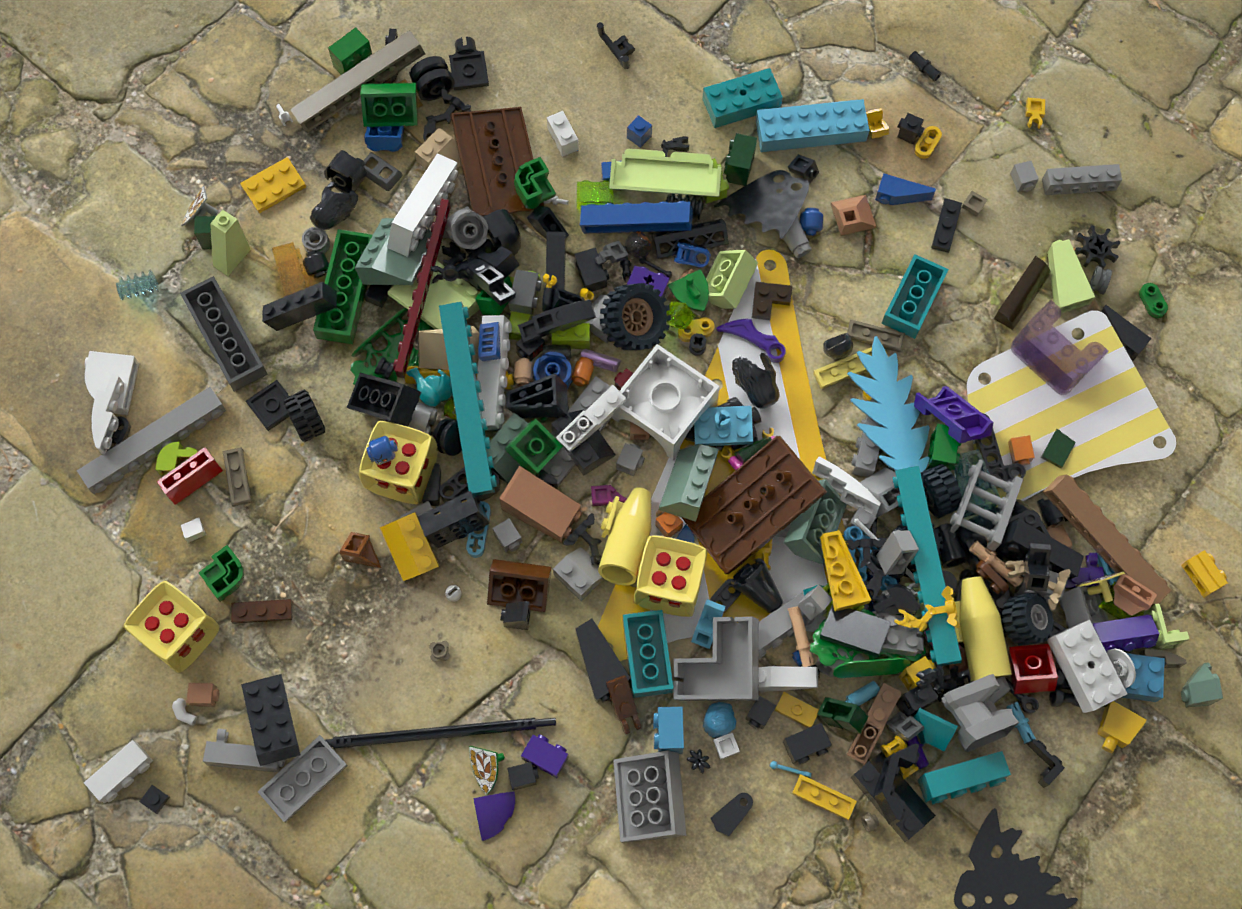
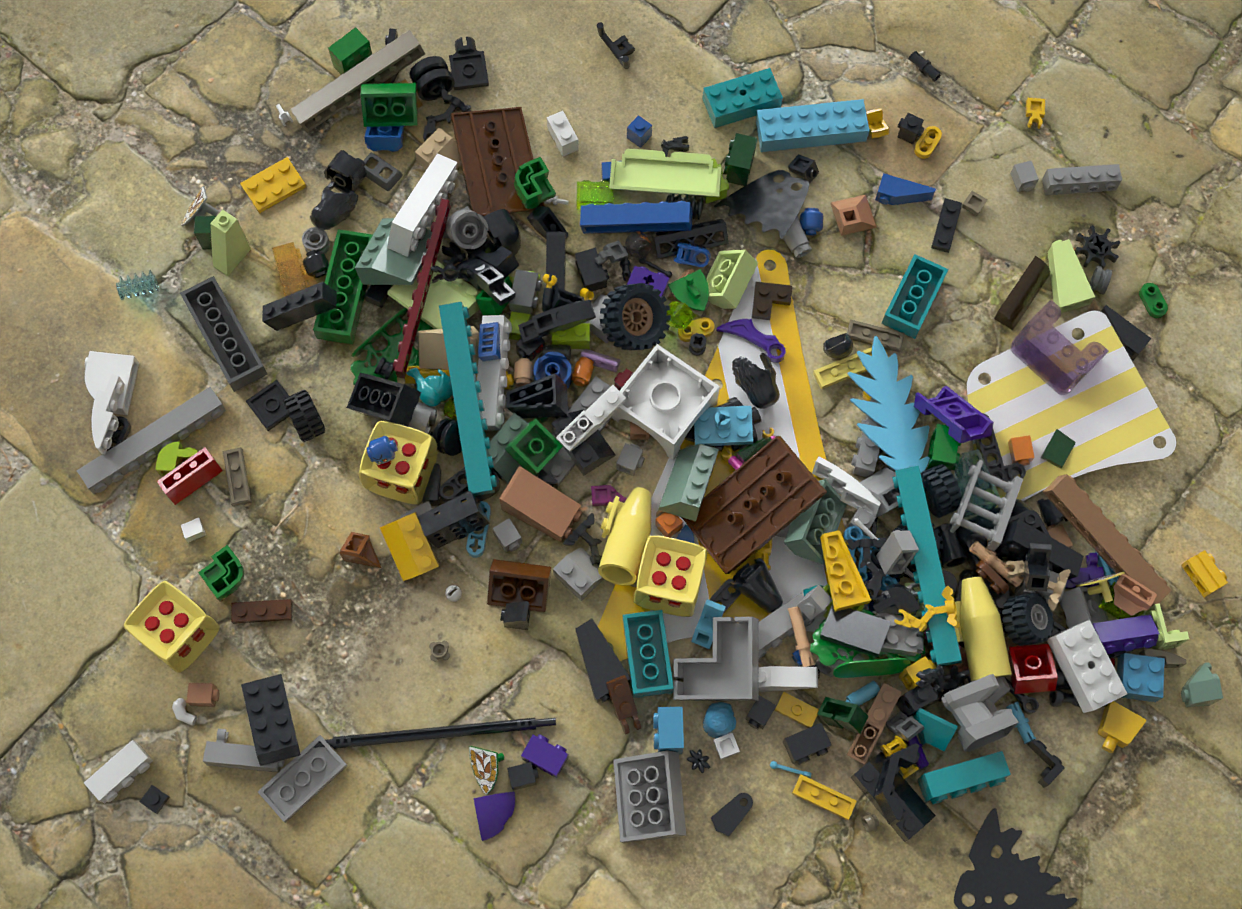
white dish [1107,649,1136,688] -> none

